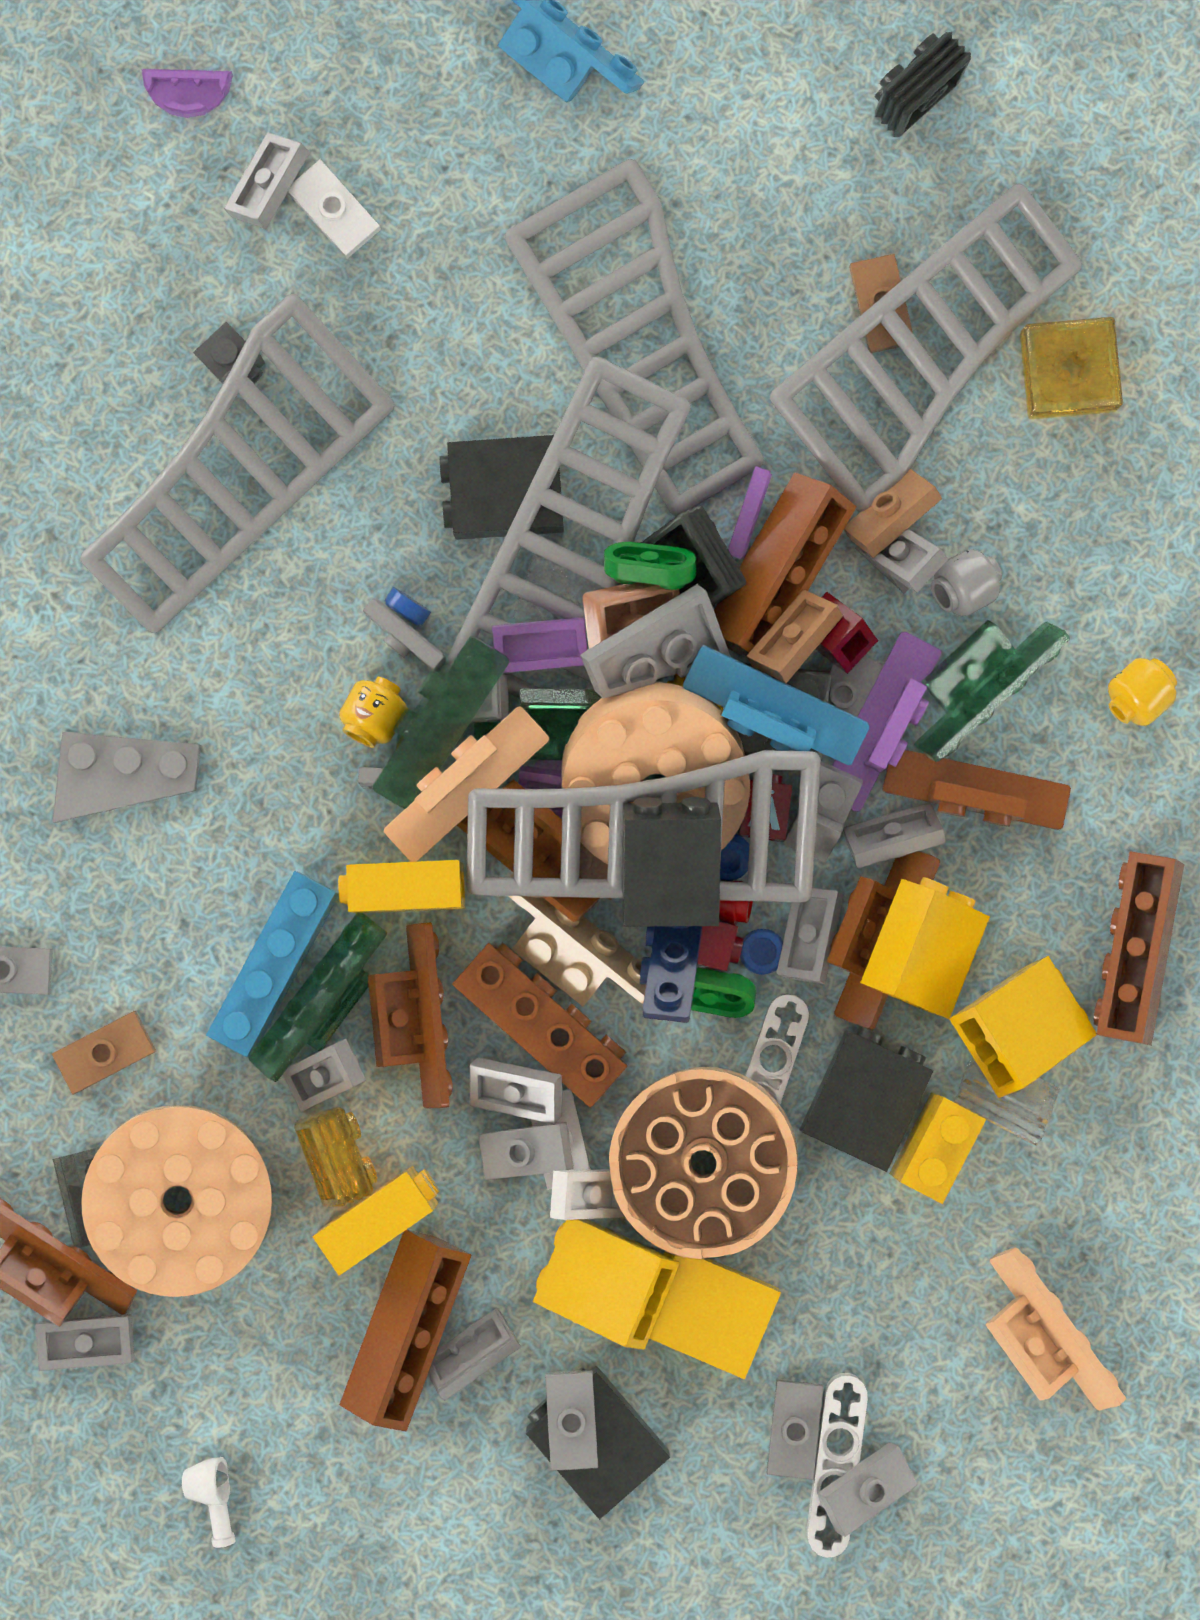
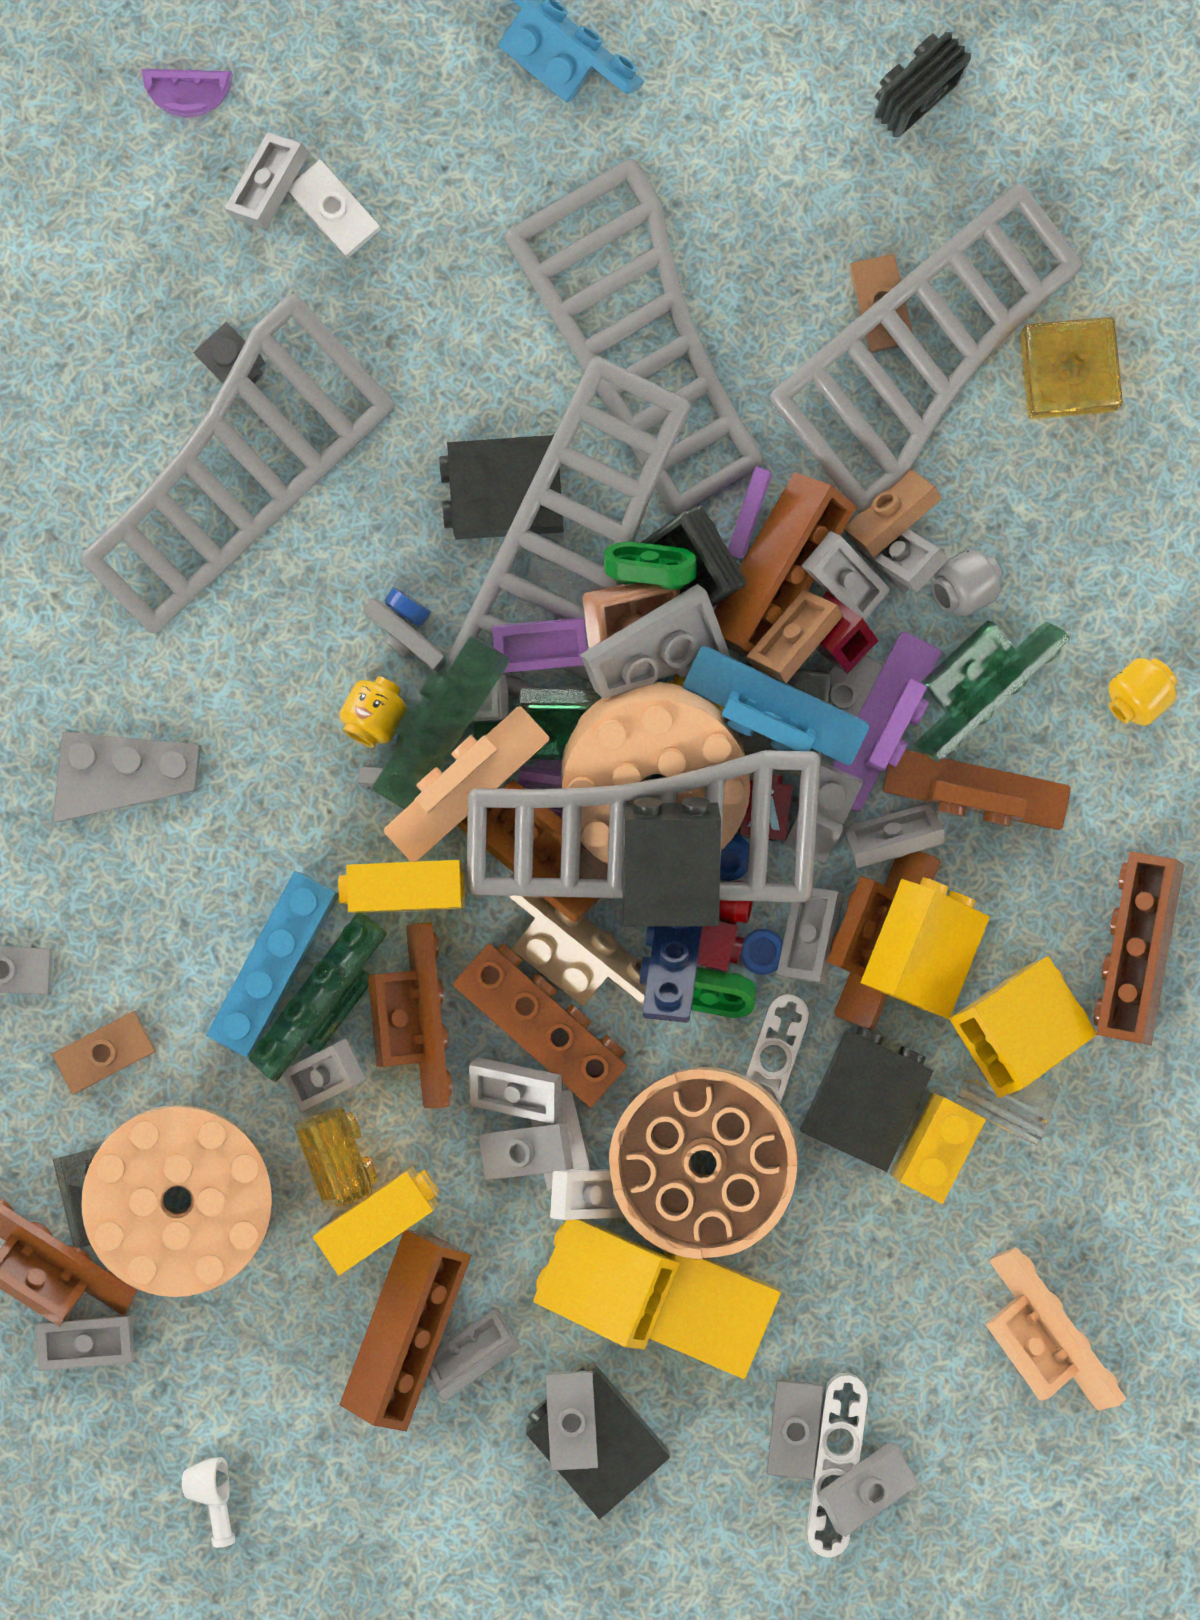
none -> light grey plate [802,531,891,621]

